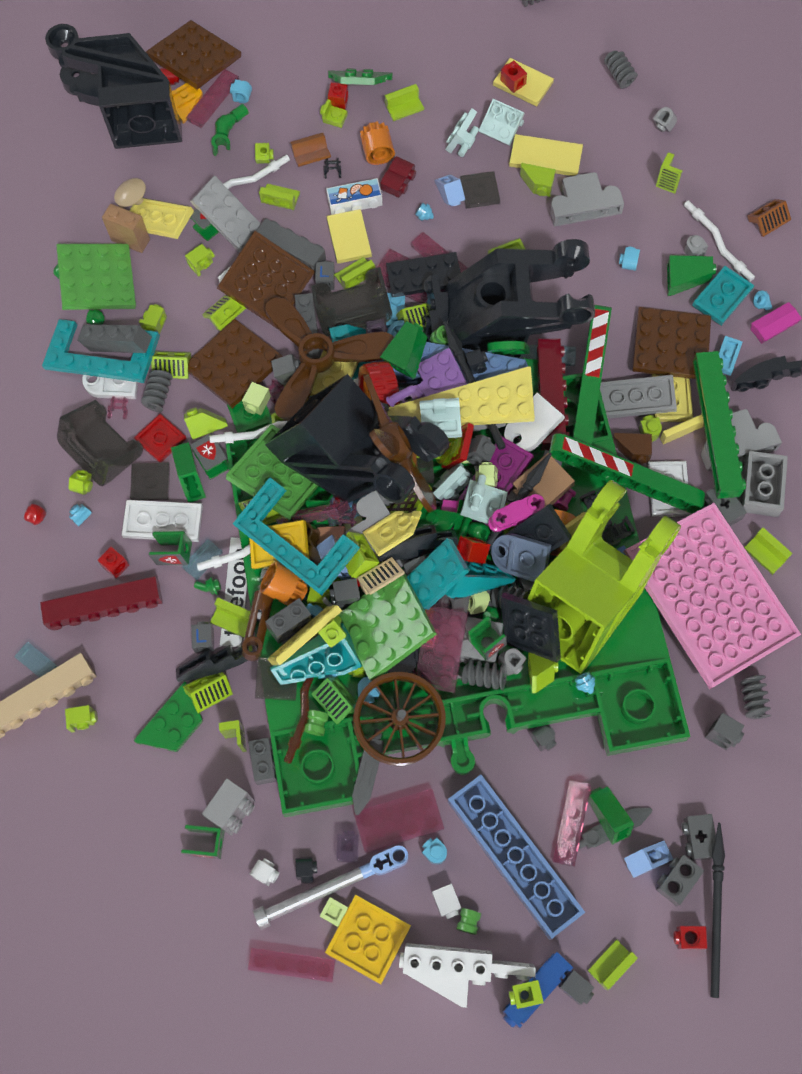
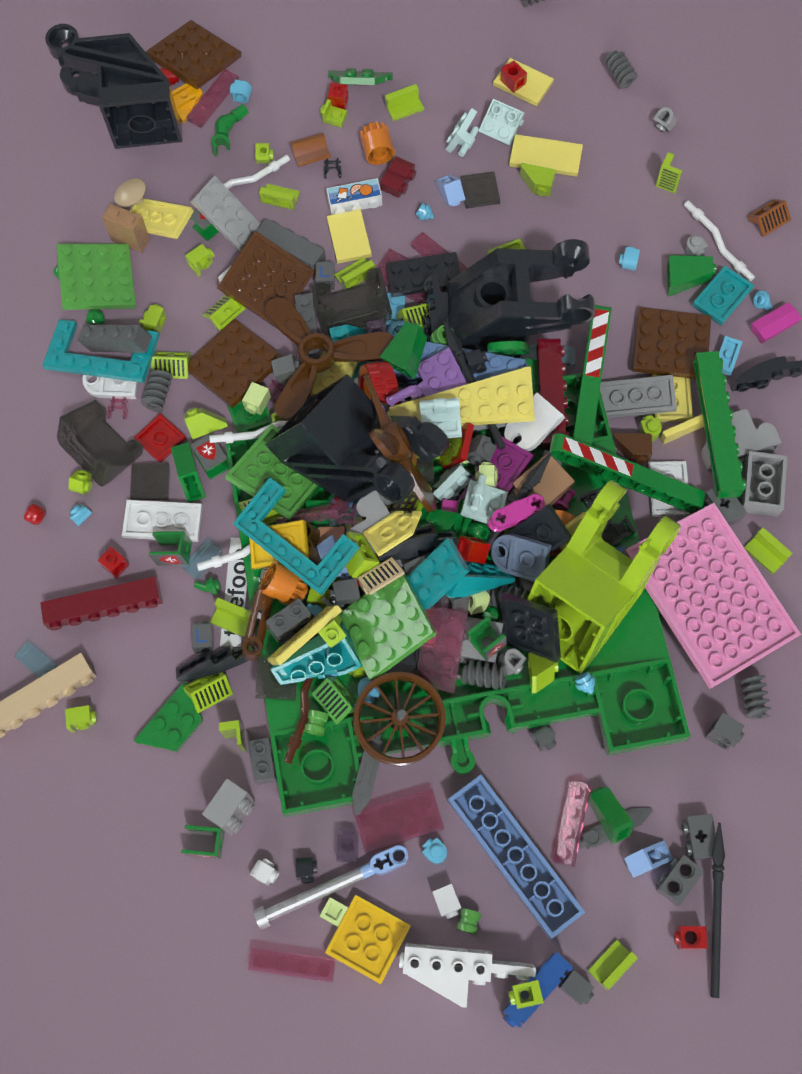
light grey brick [550,172,624,227] -> none

